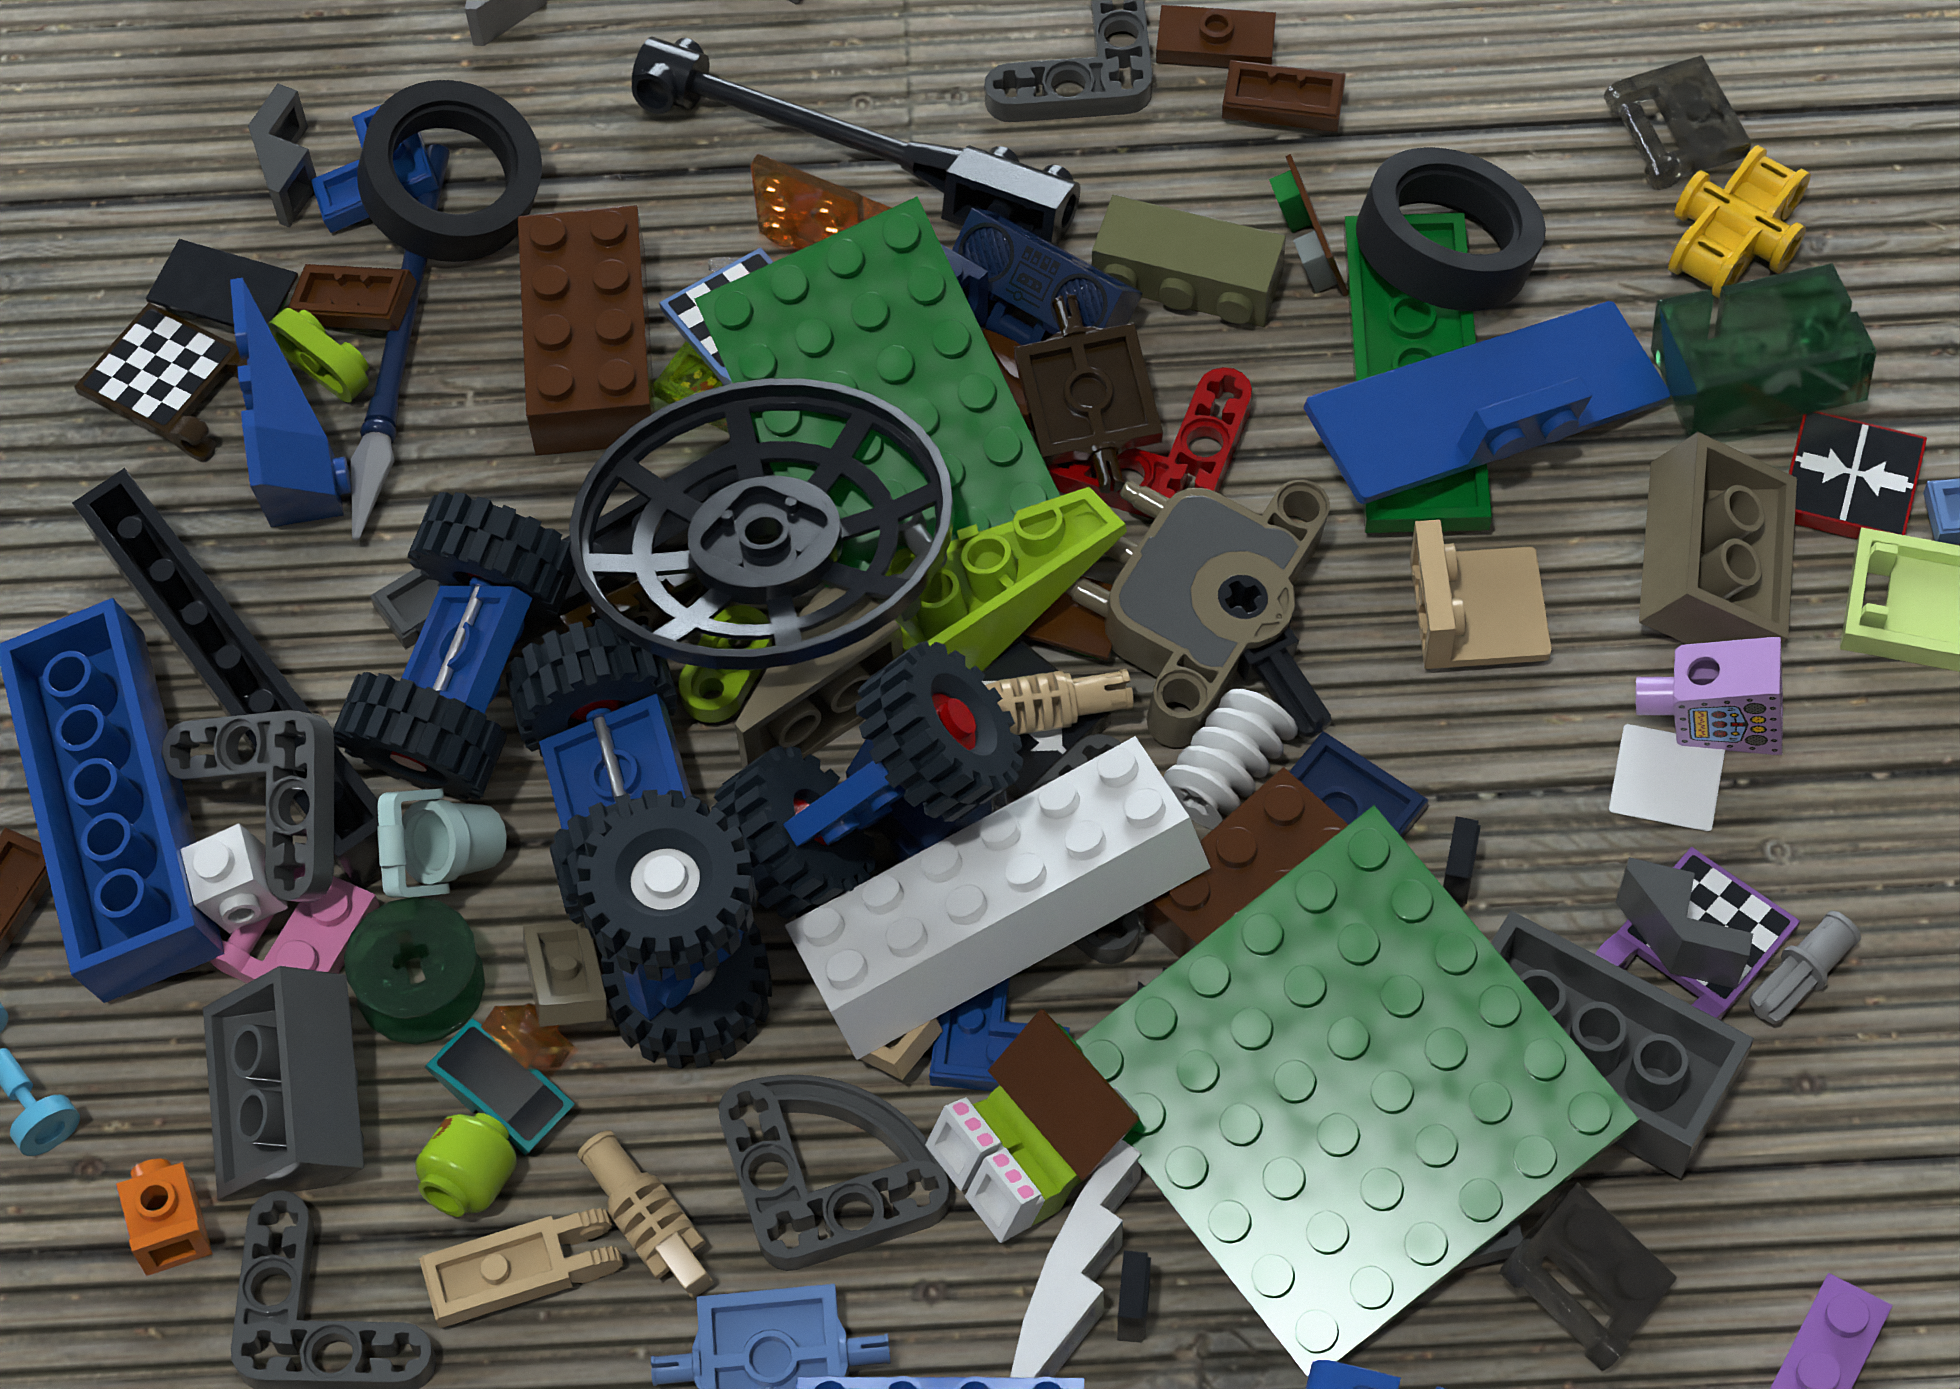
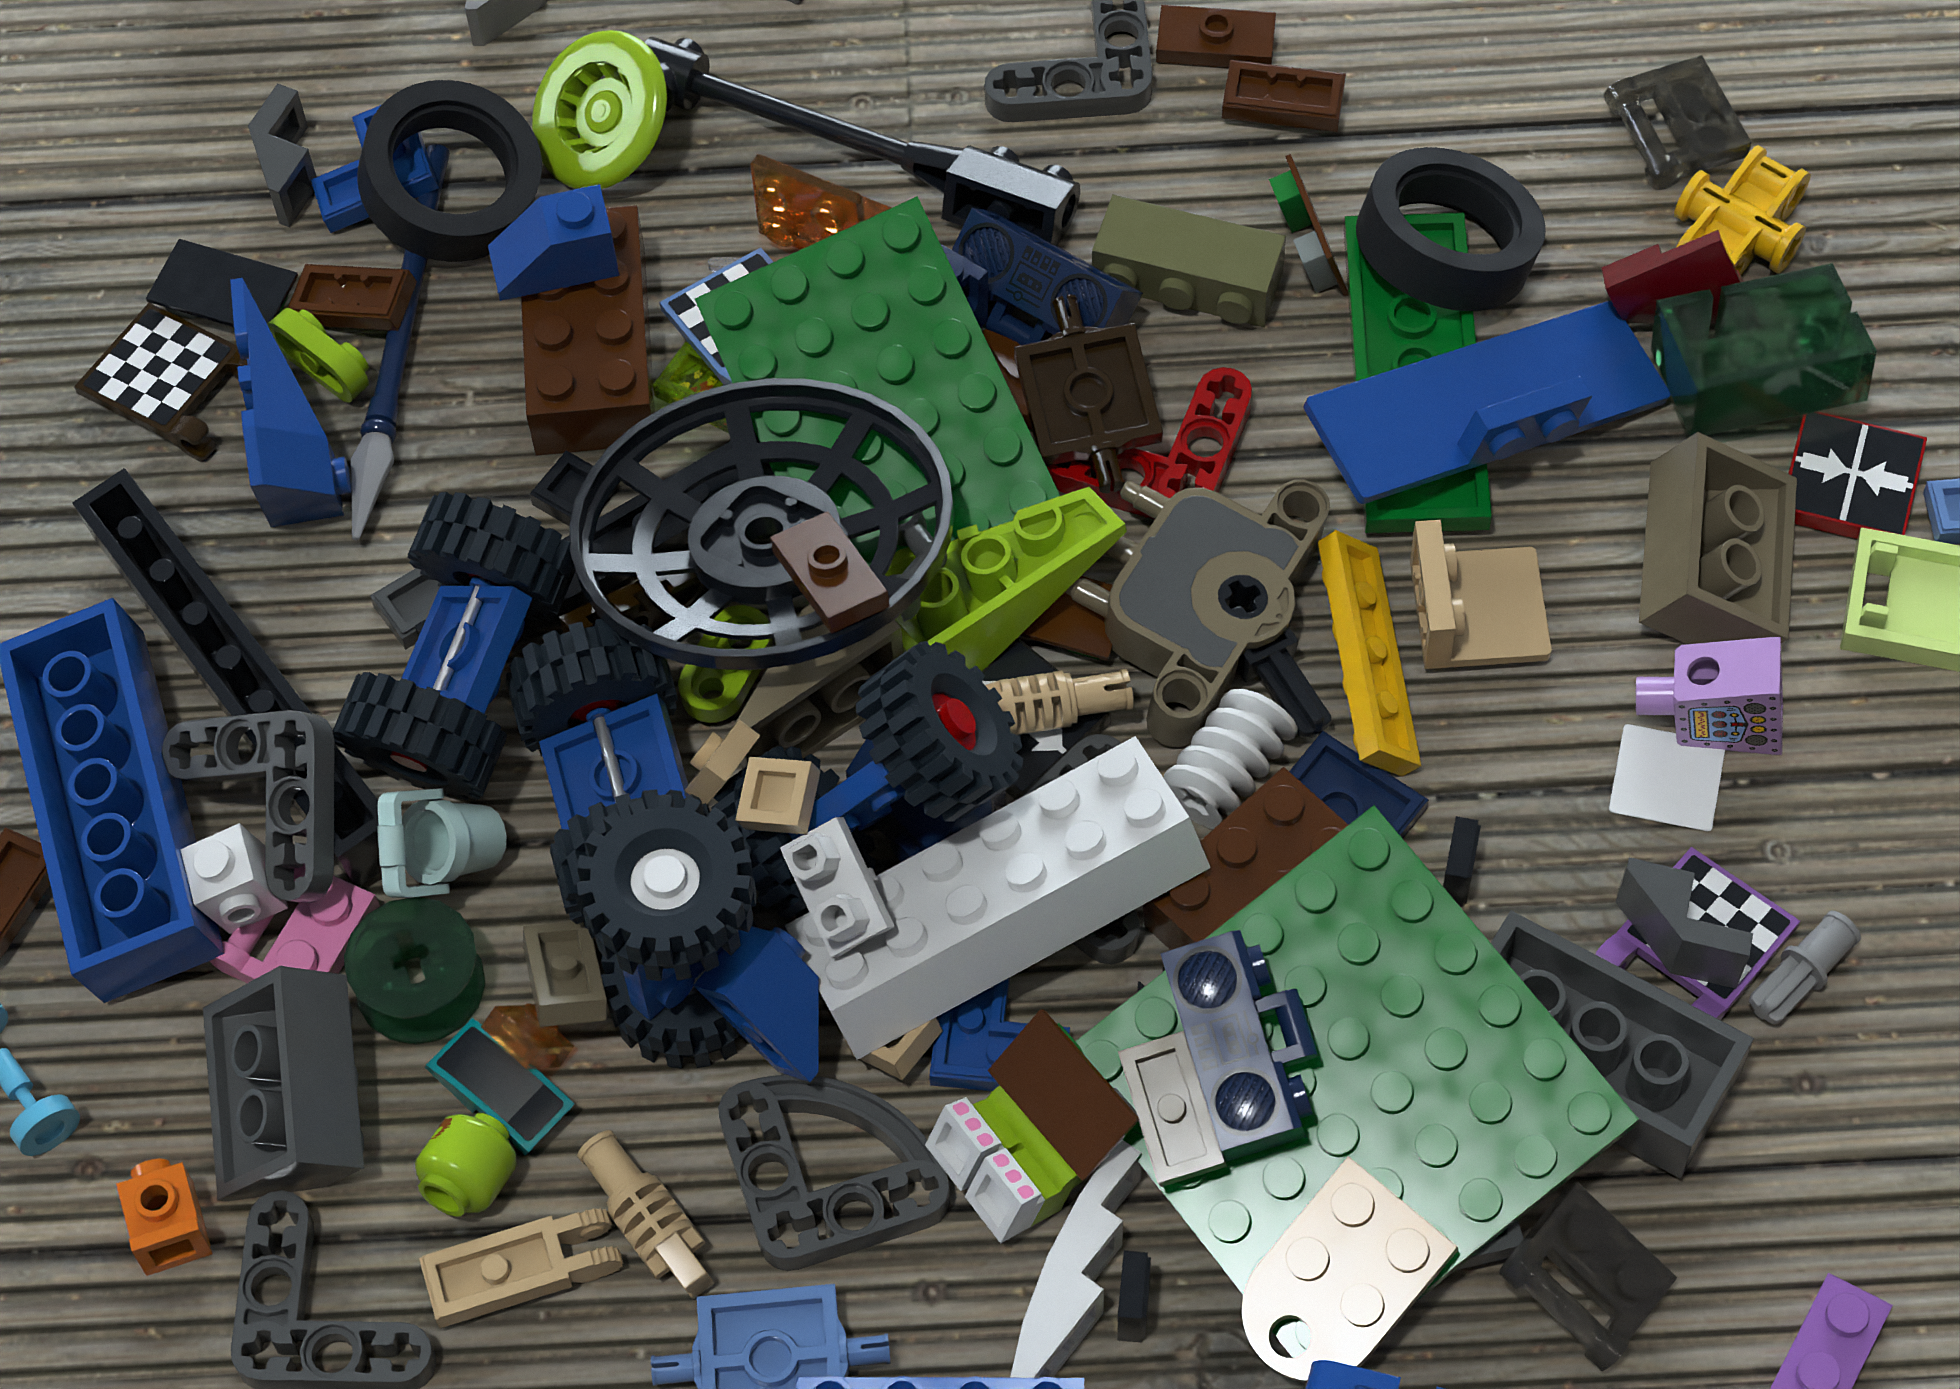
none -> blue slope [488,184,619,301]
none -> black tile [530,450,618,526]
none -> lime wheel [532,30,667,189]
none -> tan plate [684,719,760,804]
none -> blue slope [693,926,819,1082]
none -> tan plate [735,757,821,835]
none -> plate [770,511,890,634]
none -> white hips [780,817,895,957]
none -> plate [1118,1031,1227,1187]
none -> dark blue piece [1160,930,1318,1162]
none -> plate [1242,1156,1458,1383]
none -> yellow plate [1318,530,1421,777]
none -> dark red slope [1601,230,1760,325]

